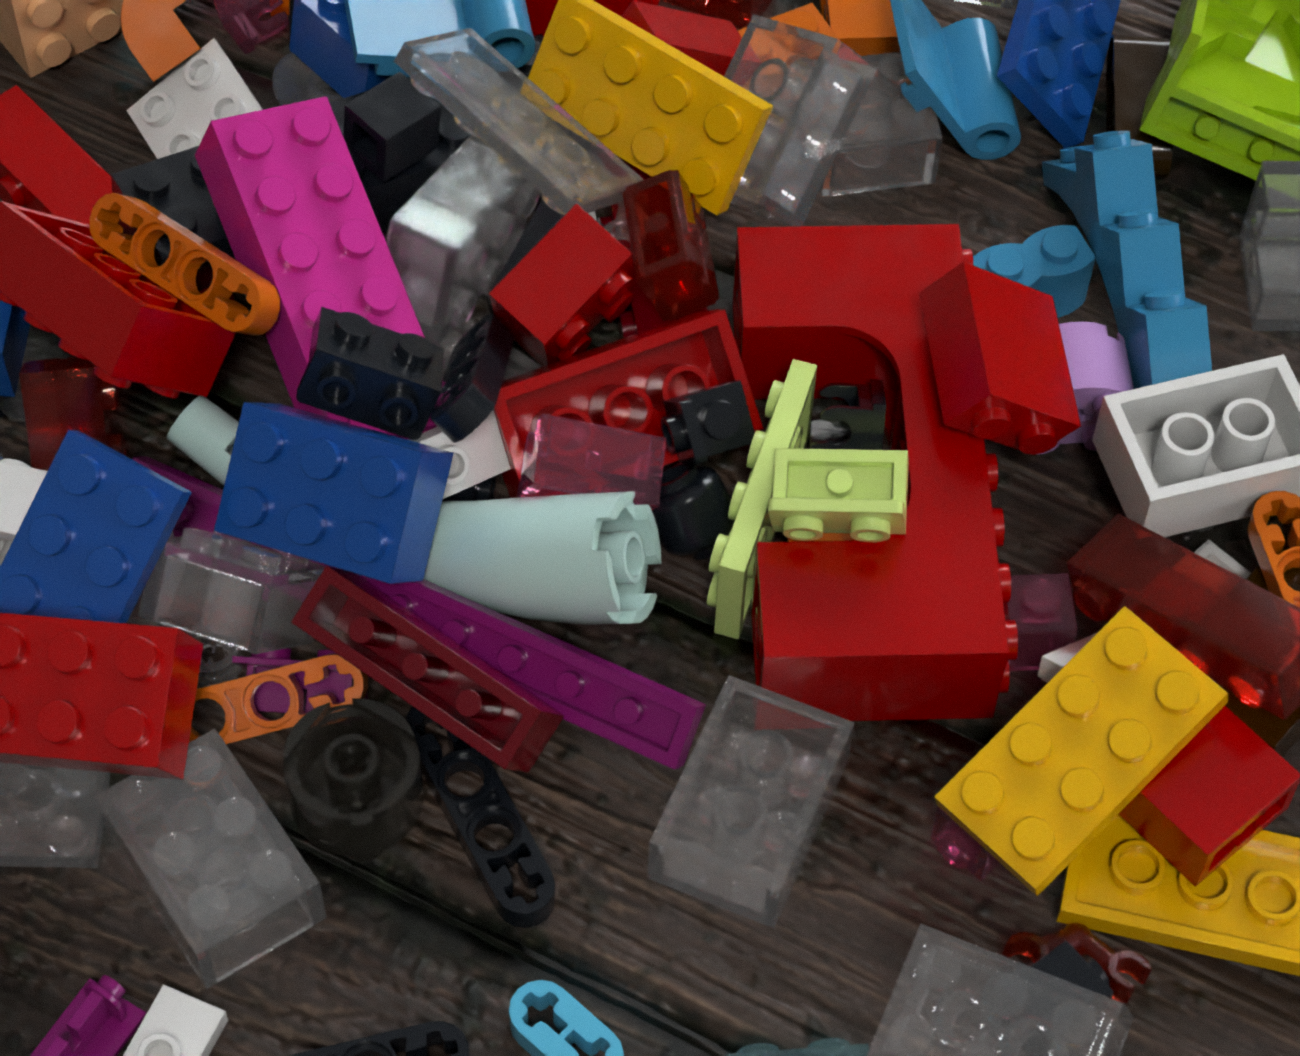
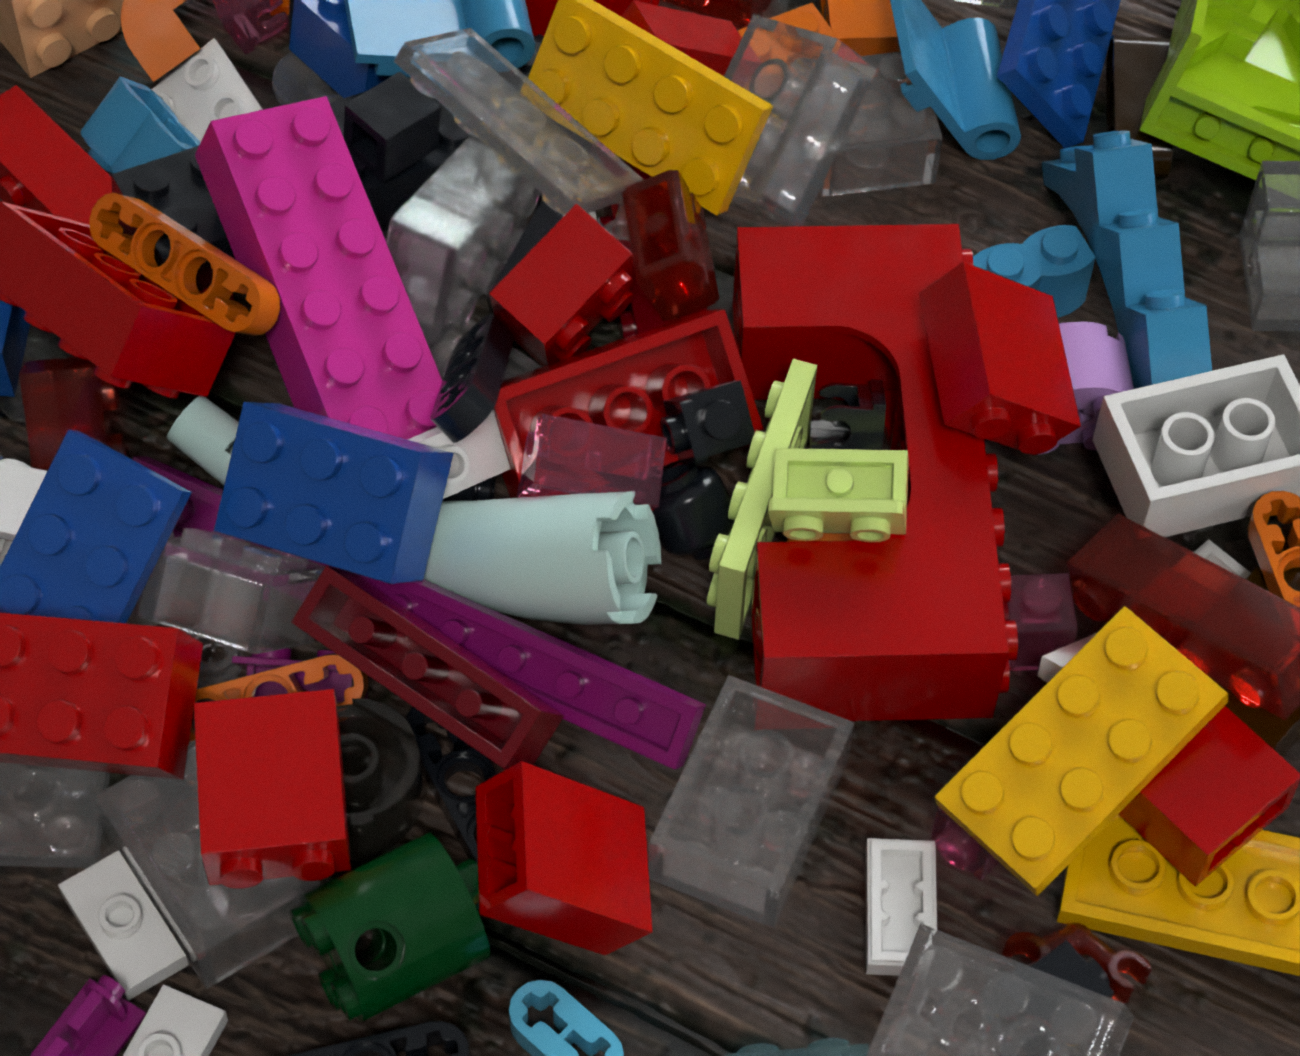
black bracket [296,307,444,440] -> none
none -> white plate [58,850,189,1001]
none -> dark azure brick [80,76,201,174]
none -> red brick [194,689,351,889]
none -> dark green cylinder [289,832,490,1022]
none -> red brick [476,761,653,956]
none -> white plate [865,838,938,977]

